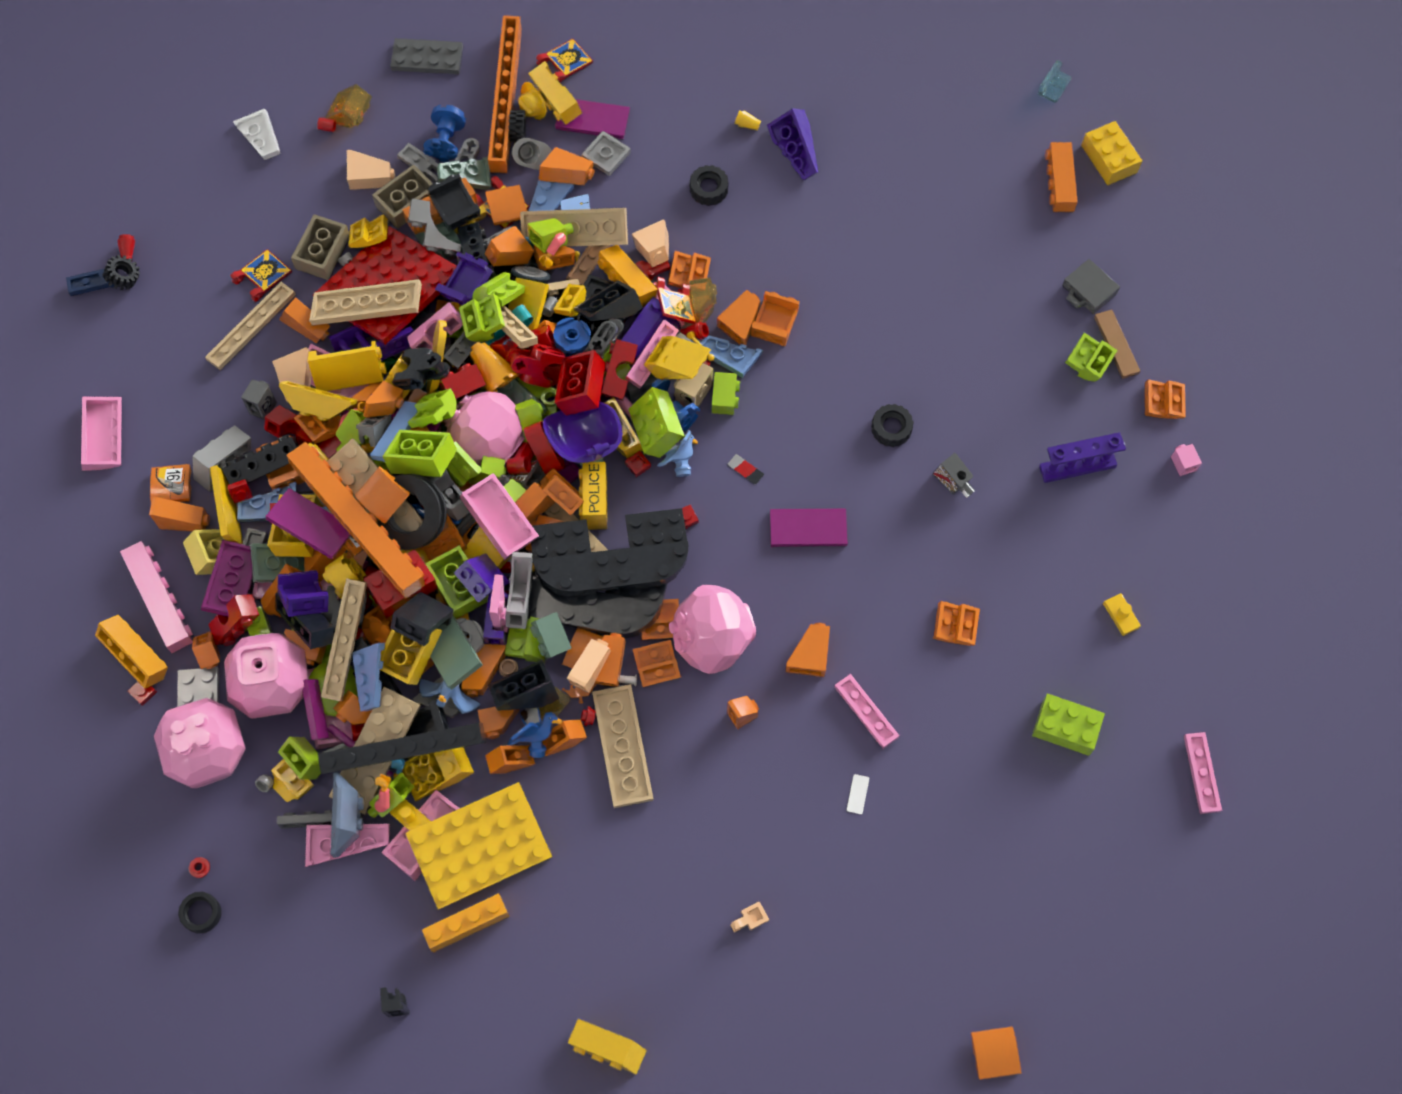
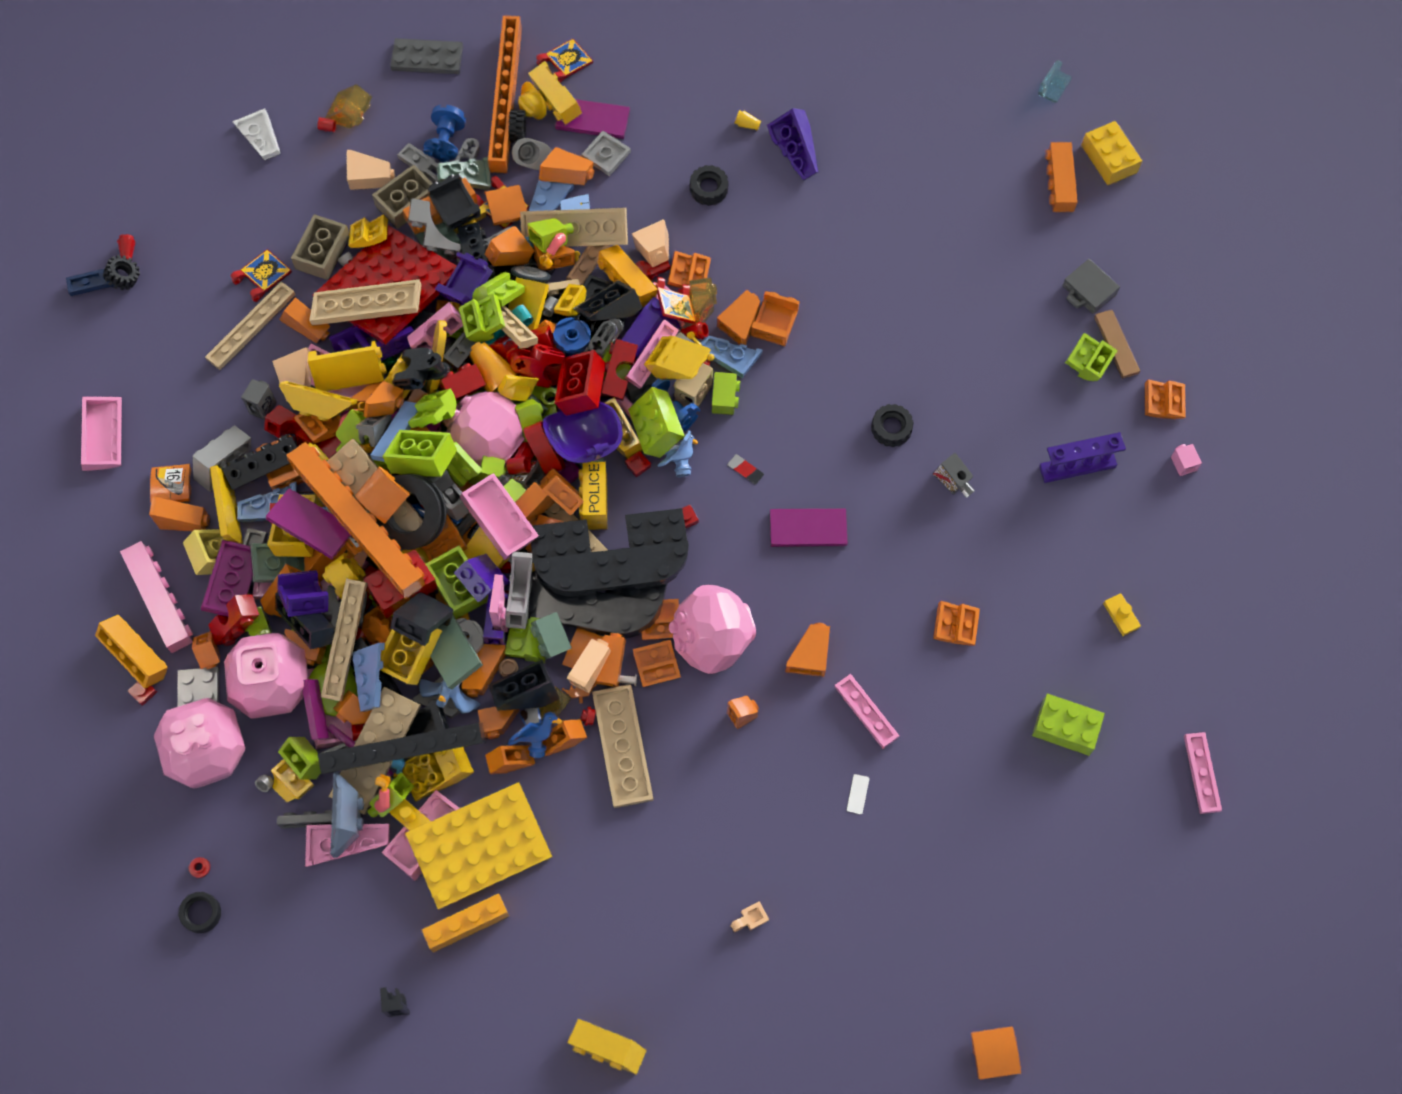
red plate [227,479,253,504] -> none
none -> yellow slope [497,375,539,401]

